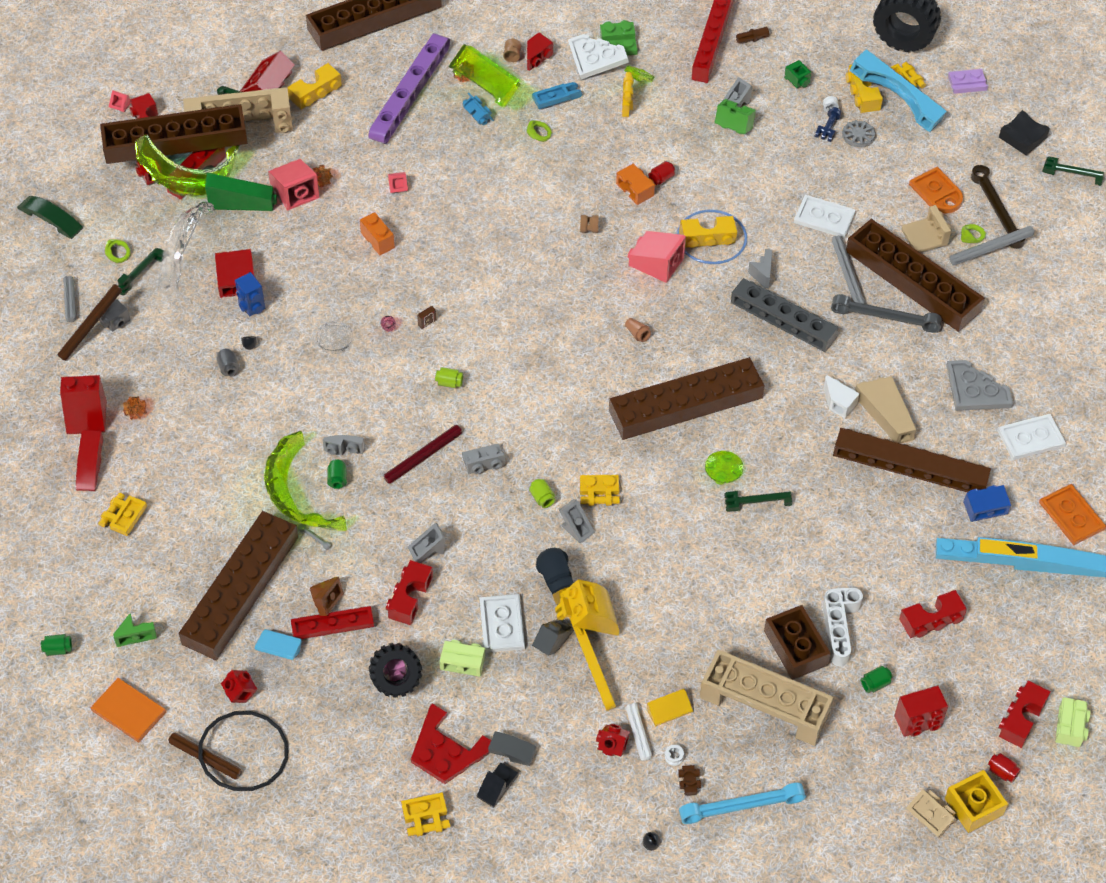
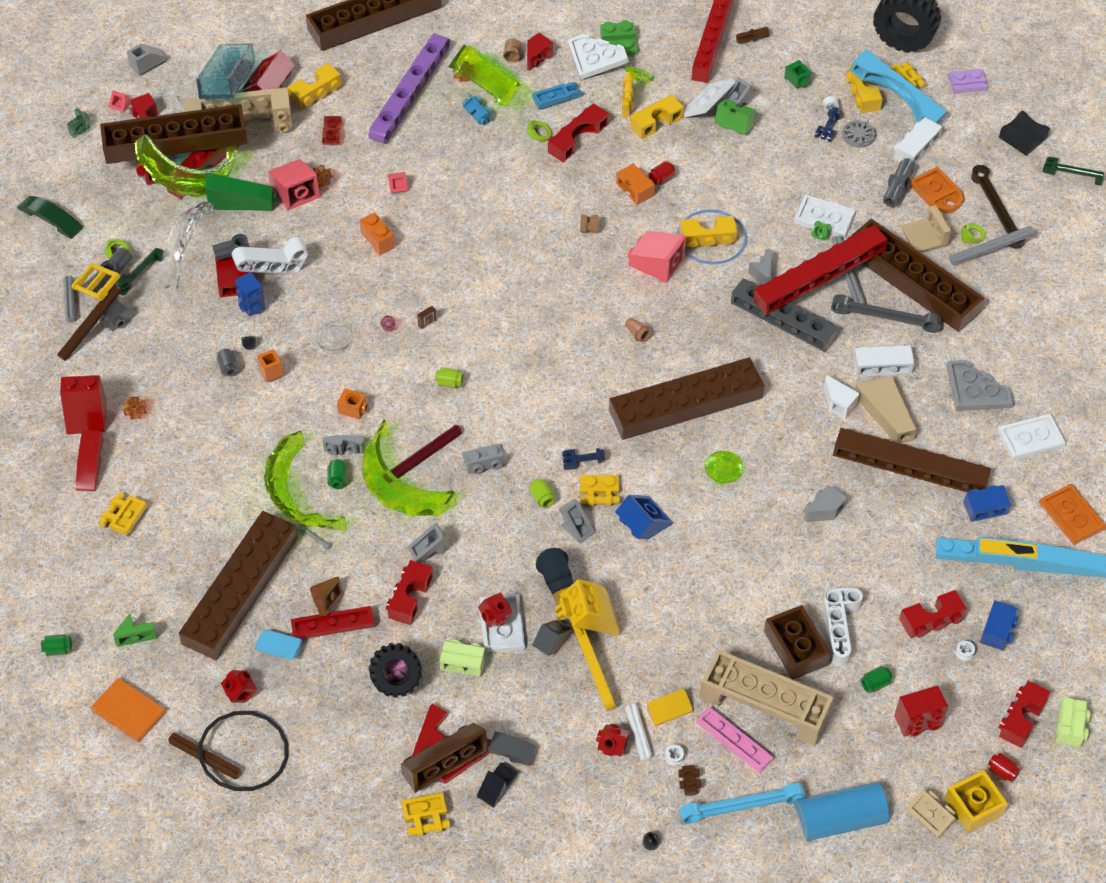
dark green hinge [724,491,792,512] -> none
none -> clear green bracket [67,108,90,138]
none -> yellow window [71,263,121,301]
none -> dark grey piece [86,247,133,293]
none -> light grey slope [127,44,167,75]
none -> clear light blue brick [196,43,255,101]
none -> dark grey piece [212,234,250,261]
none -> white beam [231,237,308,274]
none -> orange brick [257,349,284,383]
none -> clear red slope [322,116,342,145]
none -> orange brick [337,388,368,419]
none -> clear neon green windscreen [362,419,457,517]
none -> reddish brown slope [401,723,487,793]
none -> red brick [478,592,513,628]
none -> red arch [547,103,609,163]
none -> dark blue hinge [562,448,605,470]
none -> blue slope [615,495,673,539]
none -> yellow arch [630,94,684,140]
none -> white tile [683,78,735,118]
none -> bright pink tile [696,706,774,773]
none -> red brick [753,225,888,315]
none -> dark azure brick [794,782,889,841]
none -> light grey slope [804,485,847,522]
none -> bright green plate [811,220,831,241]
none -> white brick [853,345,914,377]
none -> dark grey piece [883,158,916,208]
none -> white brick [894,117,942,164]
none -> white bush [955,641,975,661]
none -> blue brick [980,600,1019,651]

